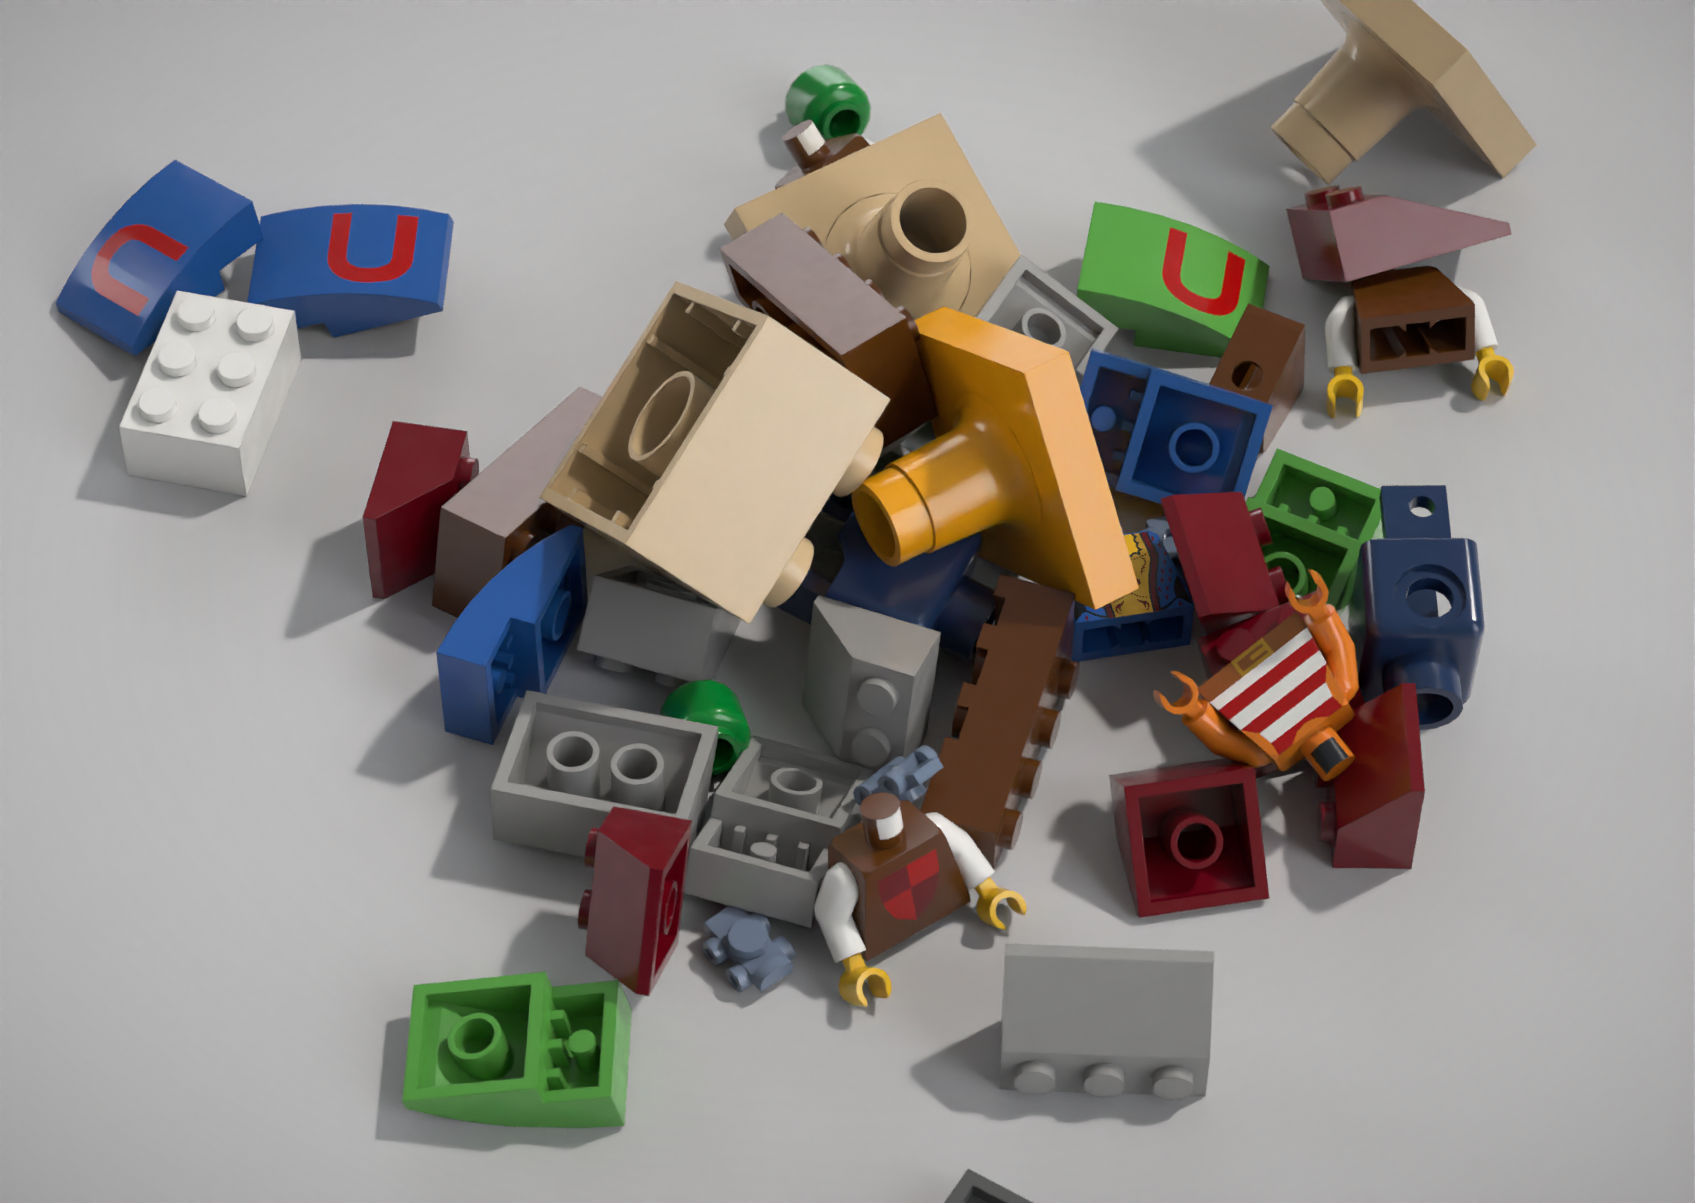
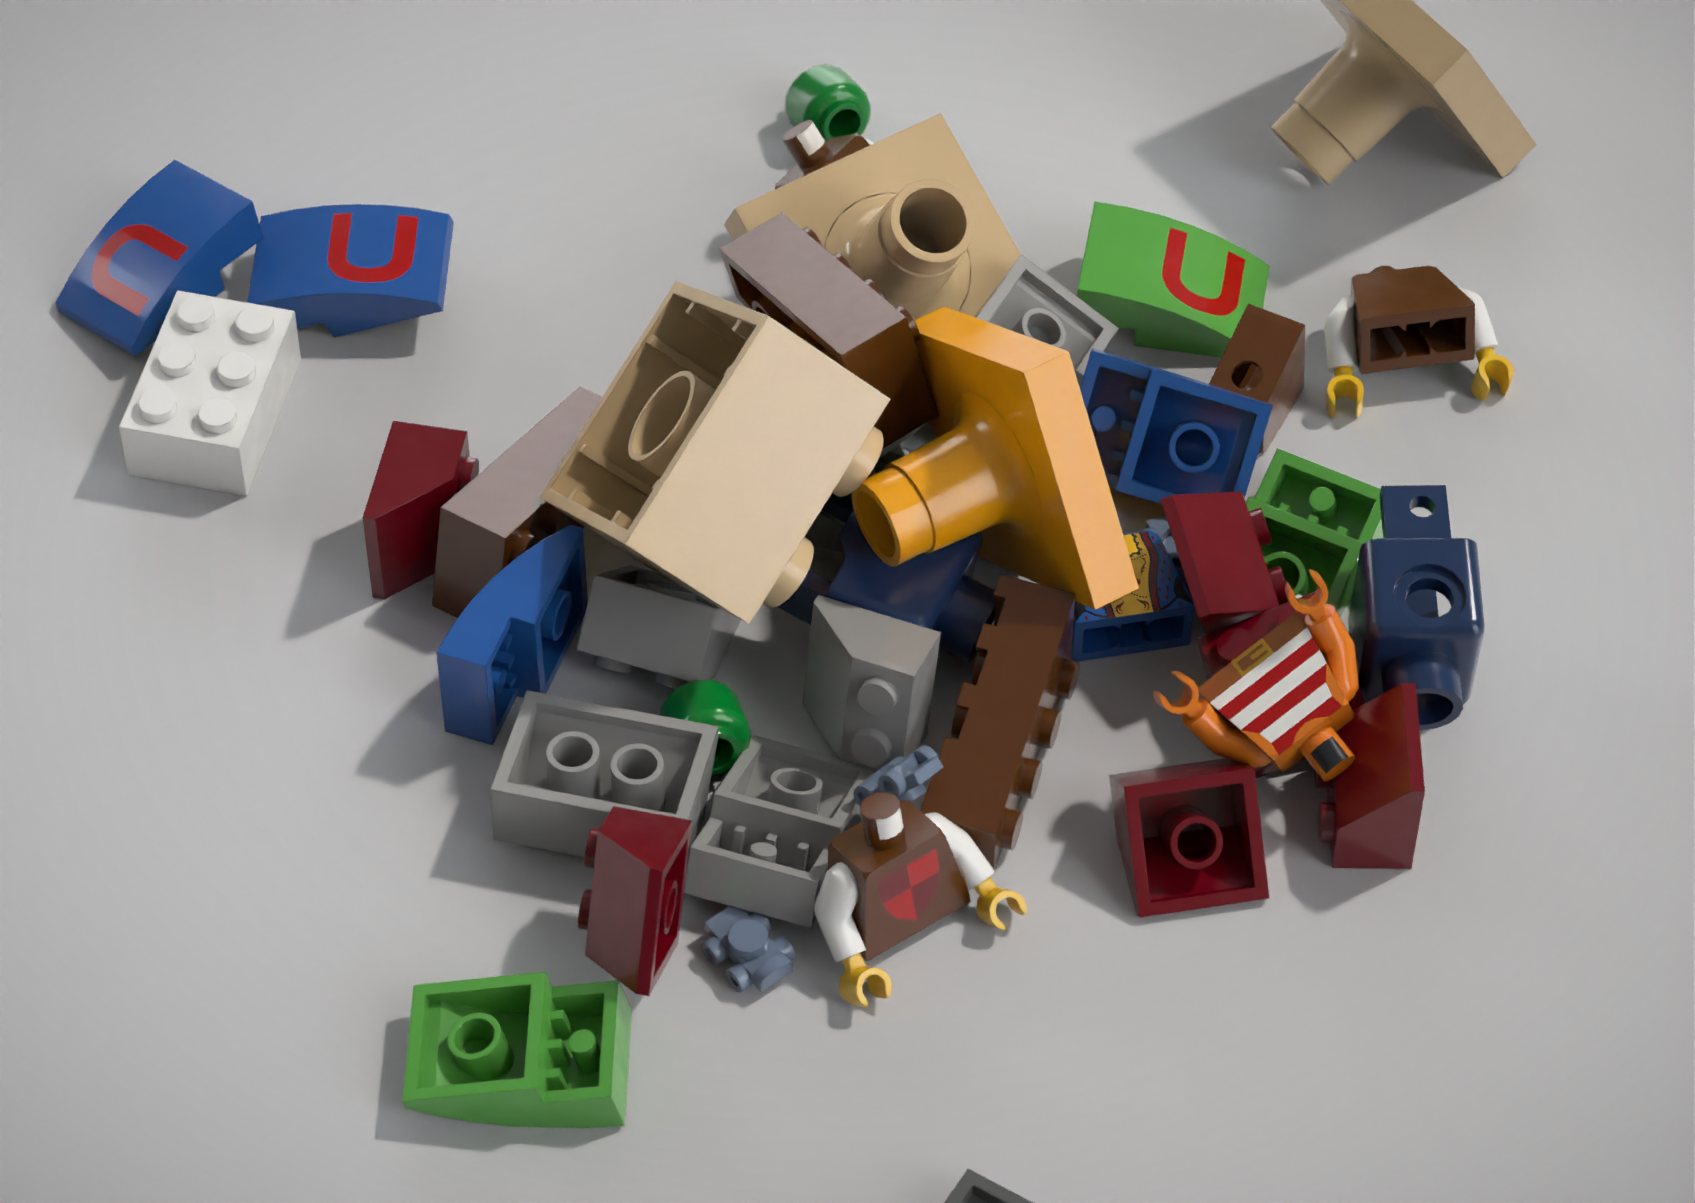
light grey slope [1000,944,1214,1100] -> none
slope [1286,185,1512,282] -> none

